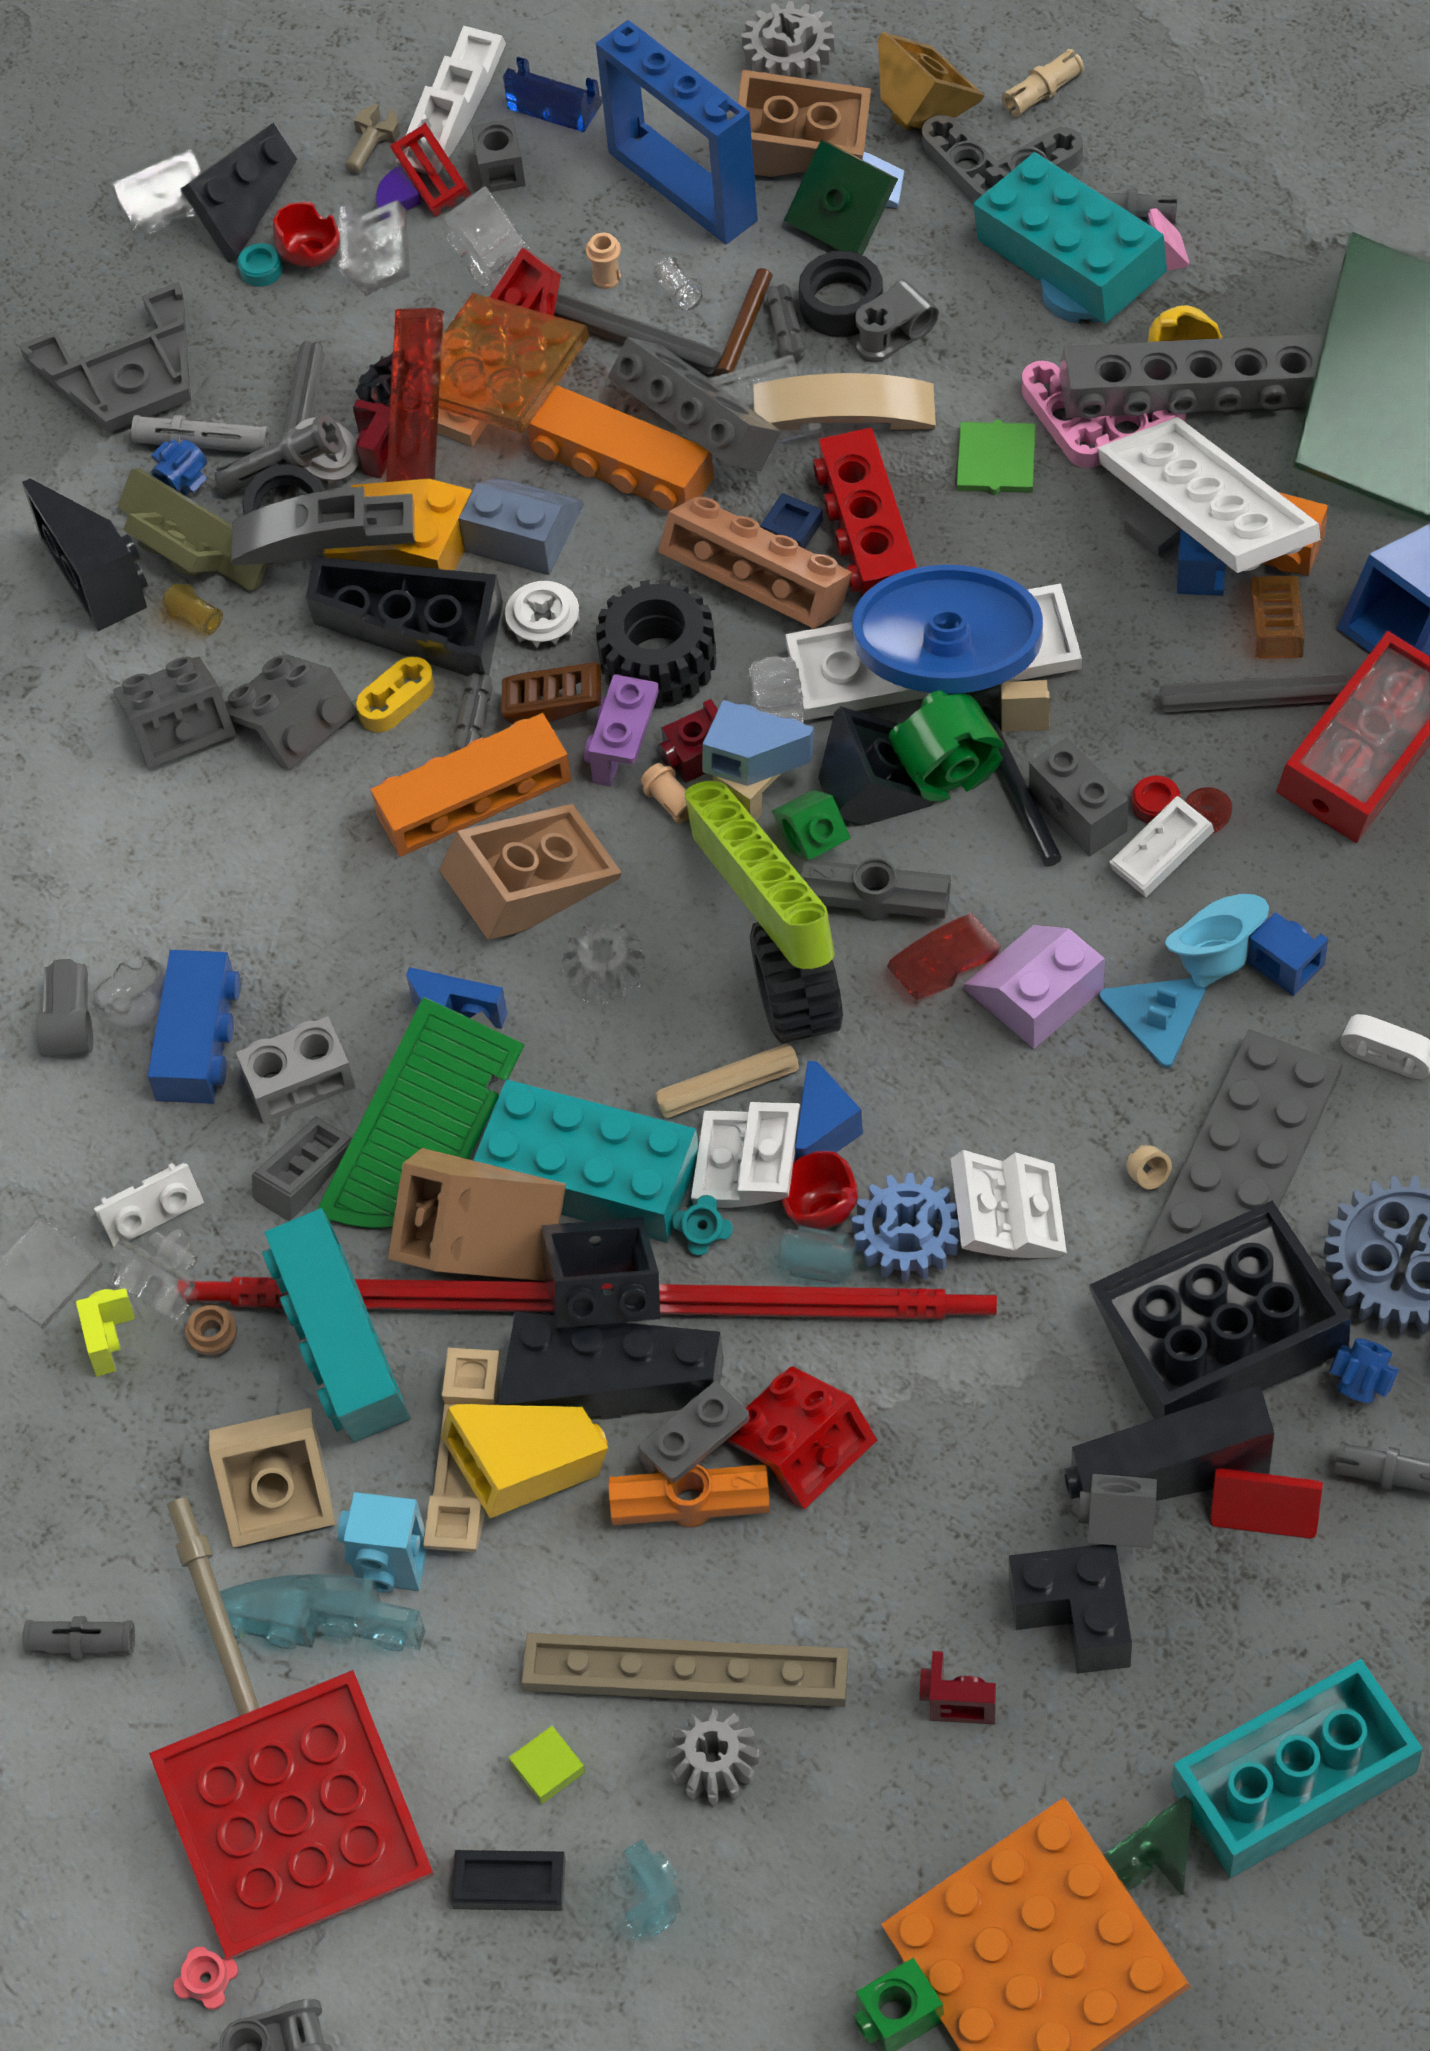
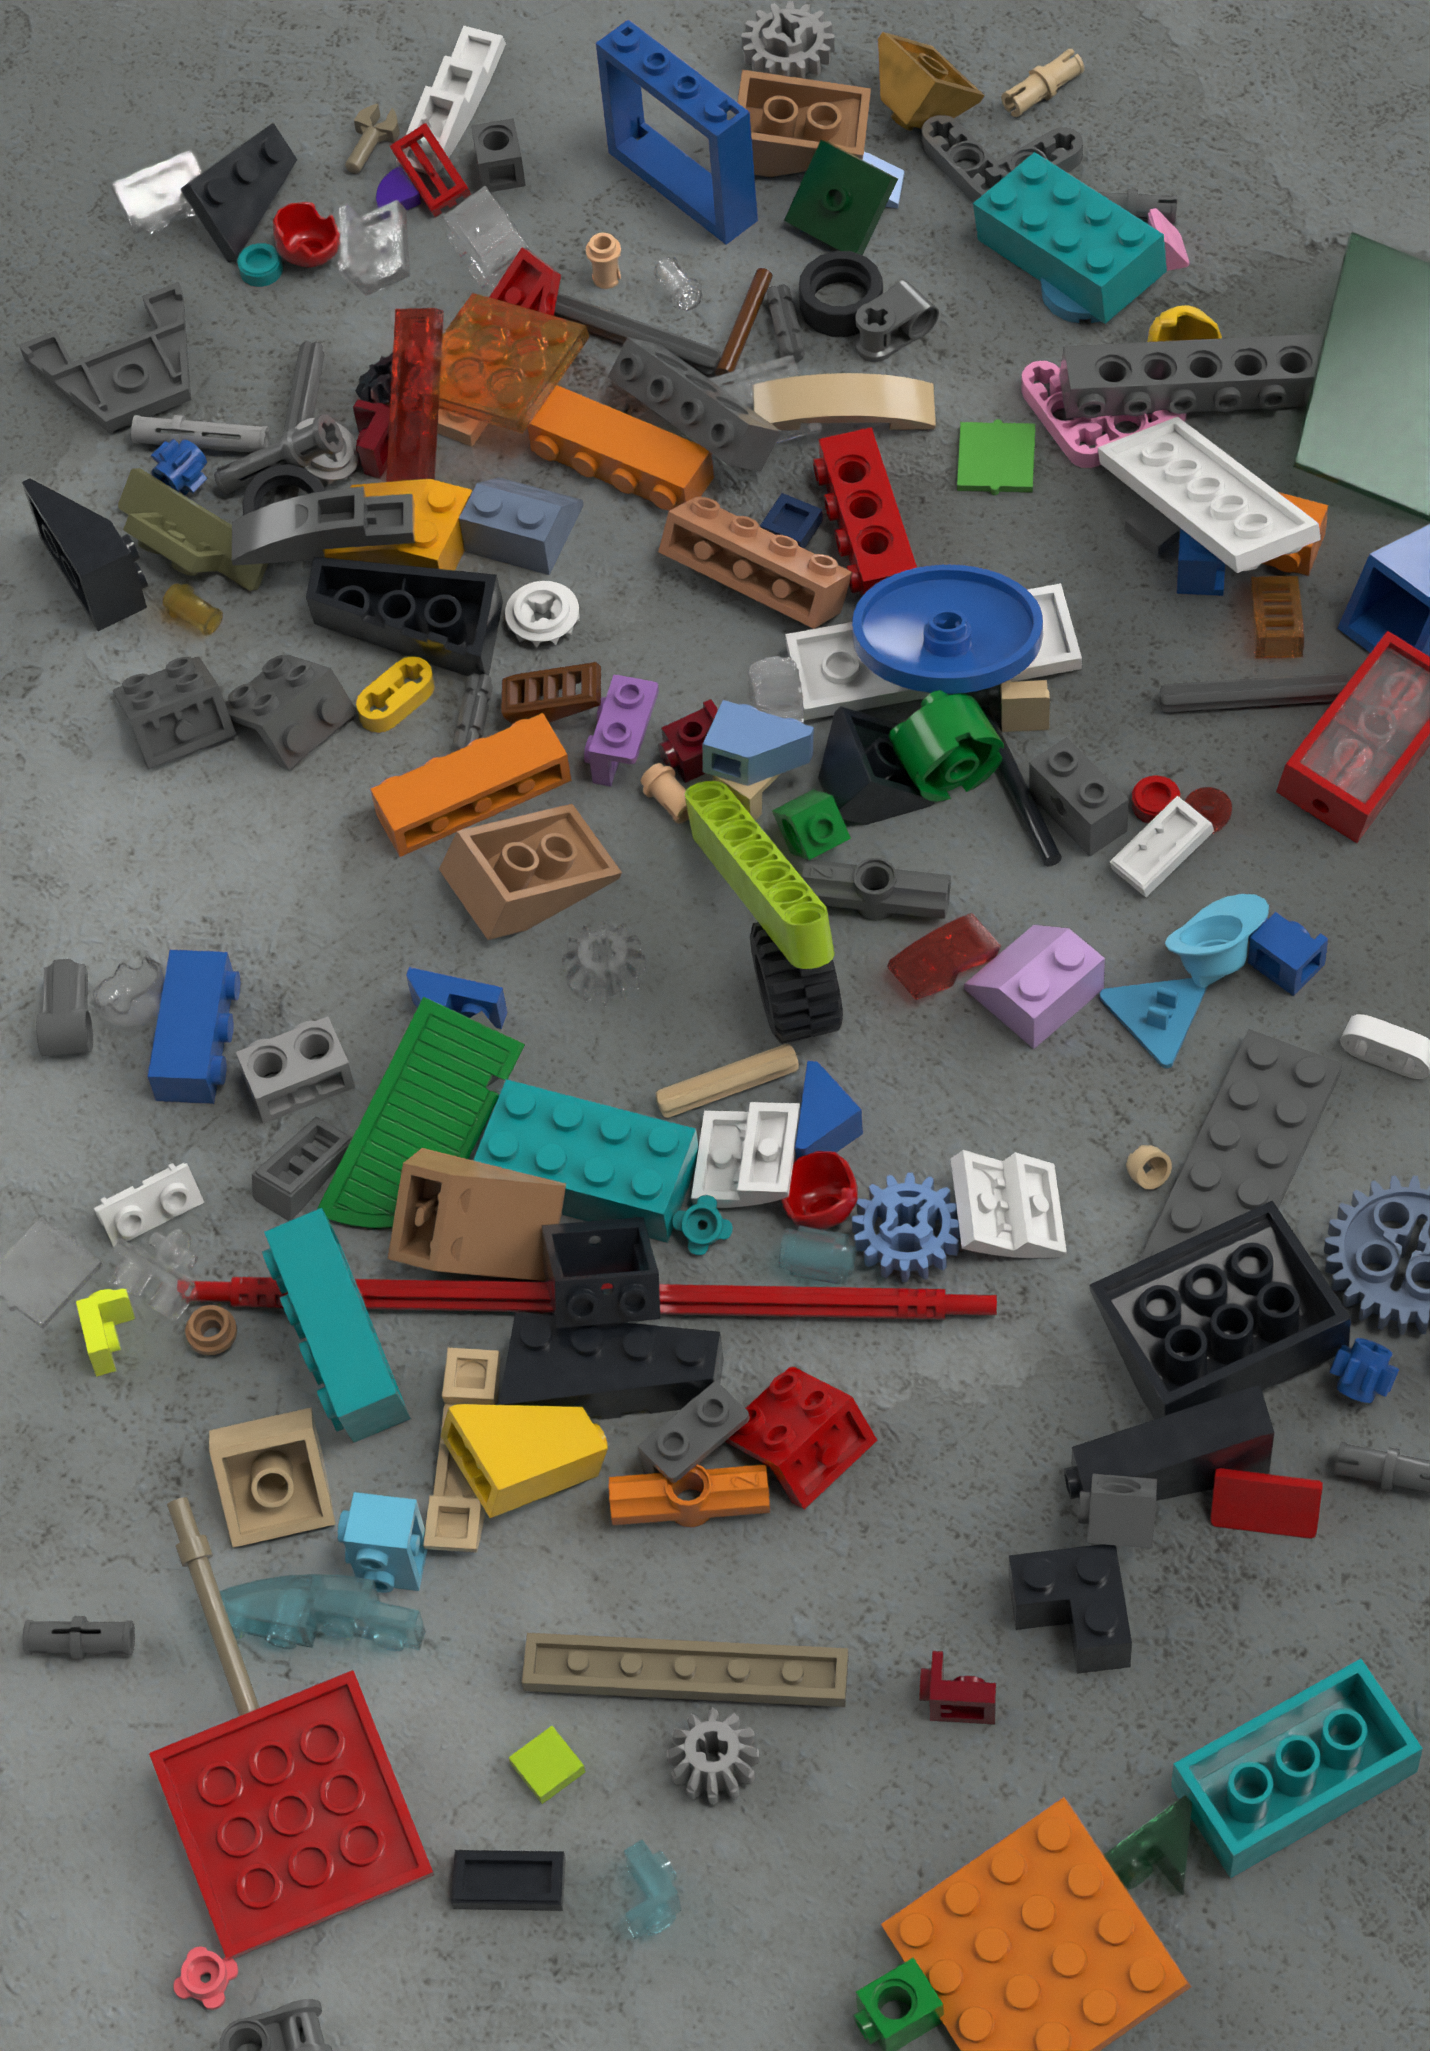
clear blue hinge [503,56,603,132] -> none
black tyre [596,579,717,708] -> none

